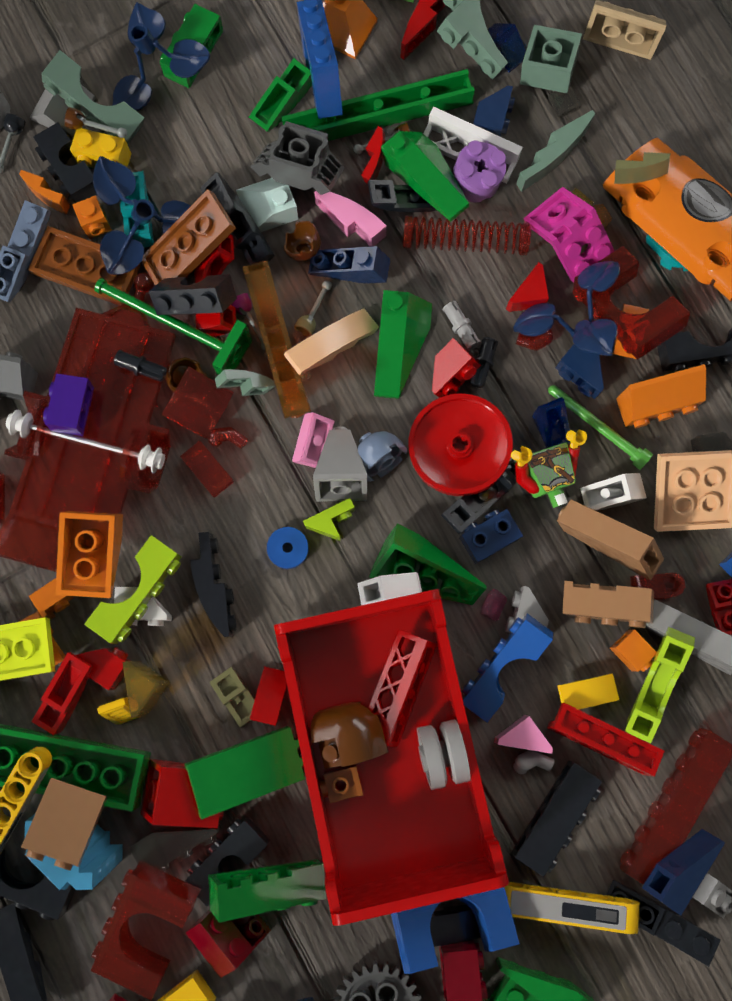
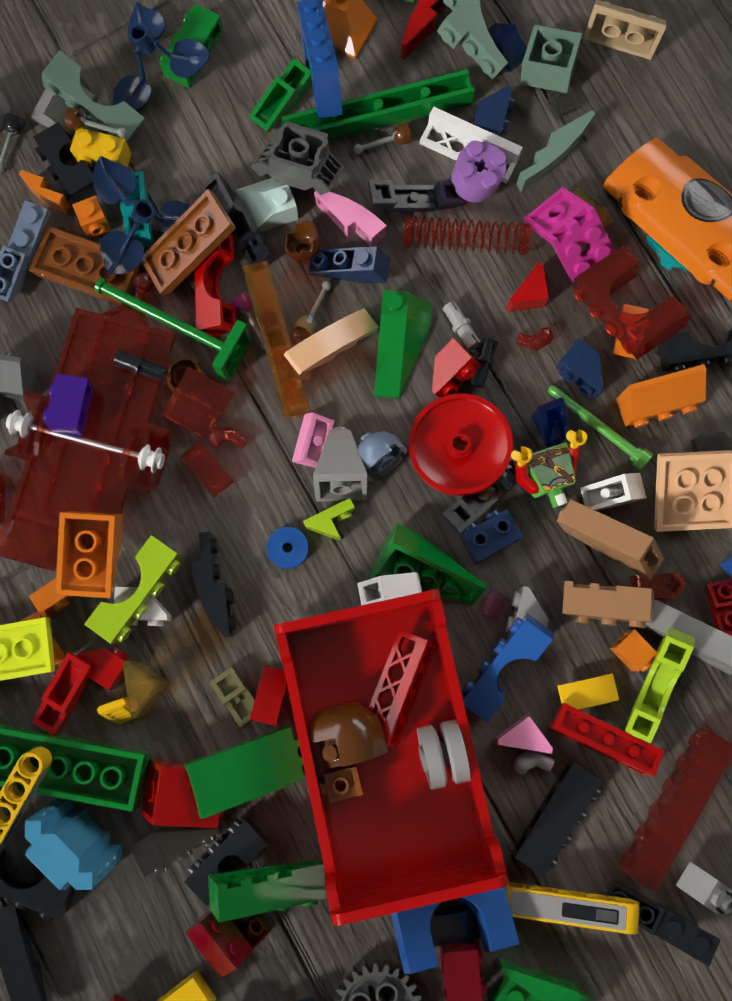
medium nougat brick [21,778,107,871] -> none
clear red arch [91,861,201,1000] -> none
black arch [149,274,237,315] -> none
sand green slope [215,369,276,396] -> none
red slope [361,126,385,184] -> none
green wedge [381,131,469,222] -> none
dark blue plant [513,261,620,356] -> none
olive slope [614,152,671,184] -> none
dark blue slope [642,829,725,916] -> none

